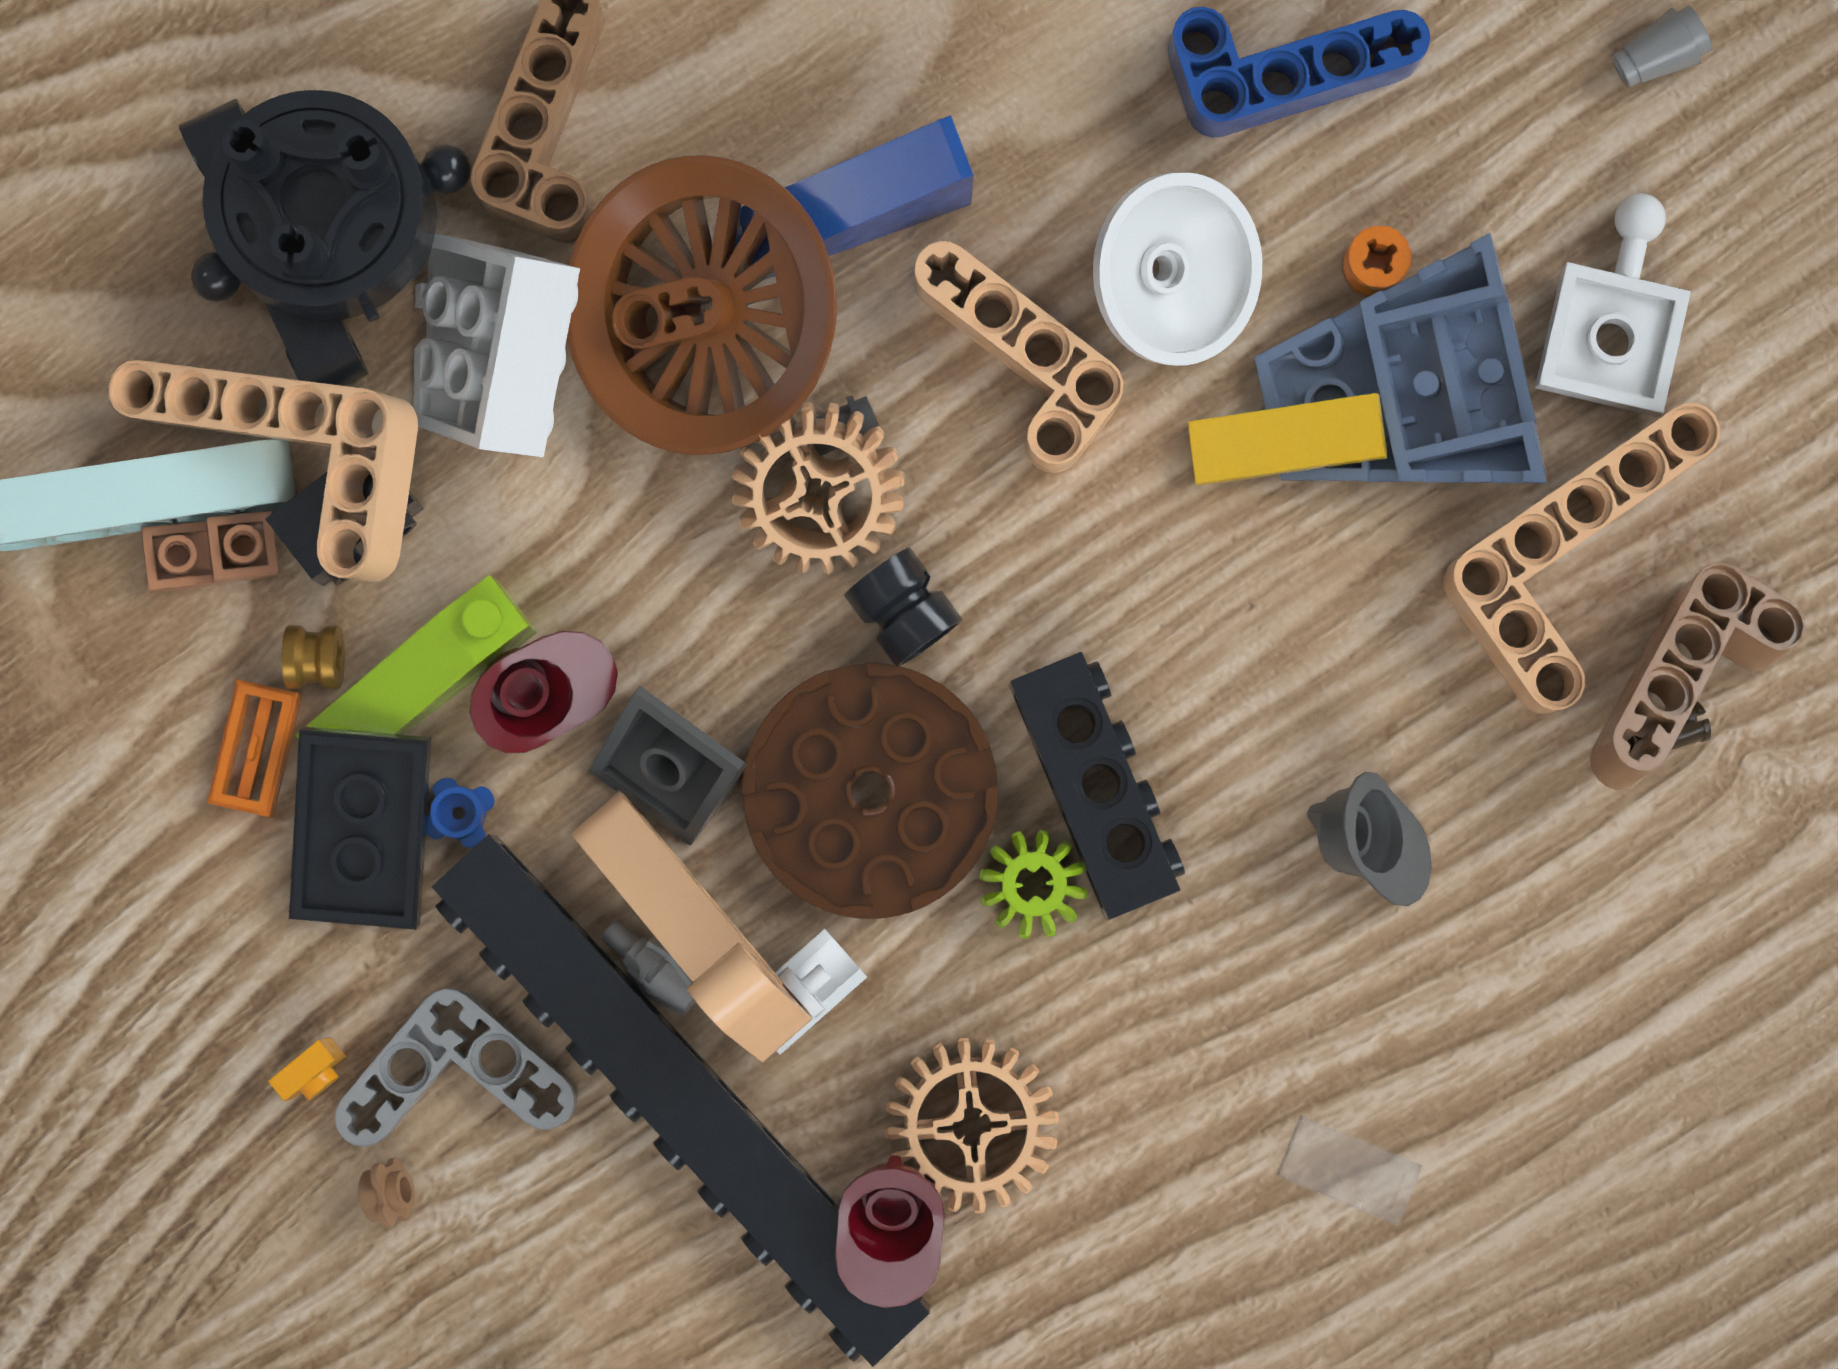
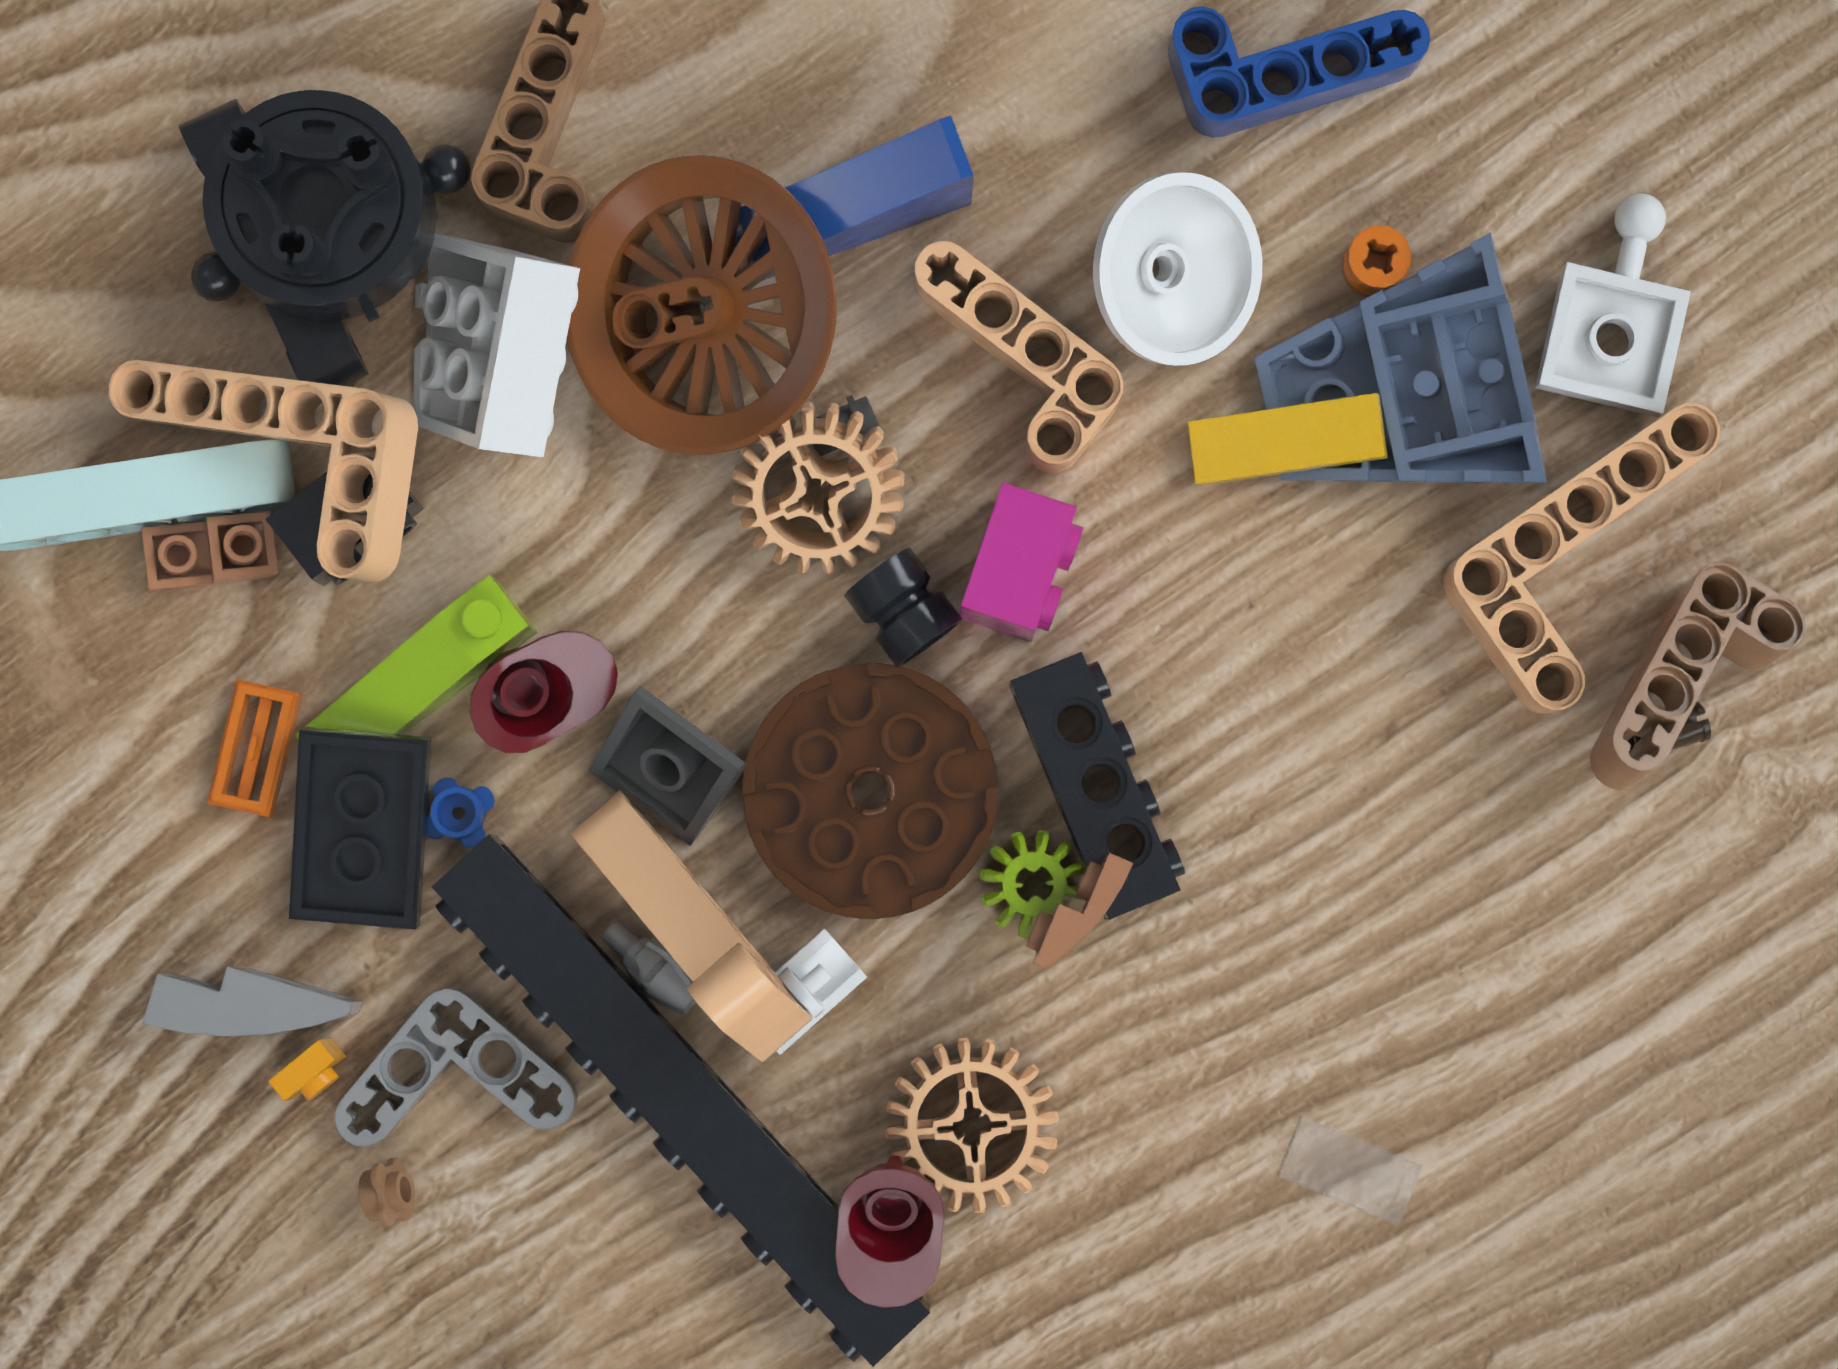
pearl gold wheel [281,625,345,689] -> none
dark grey piece [1307,772,1432,906] -> none
light grey cone [1611,6,1712,88] -> none
none -> light grey slope [142,966,363,1036]
none -> dark pink brick [960,482,1084,642]
none -> nougat slope [1026,853,1133,970]

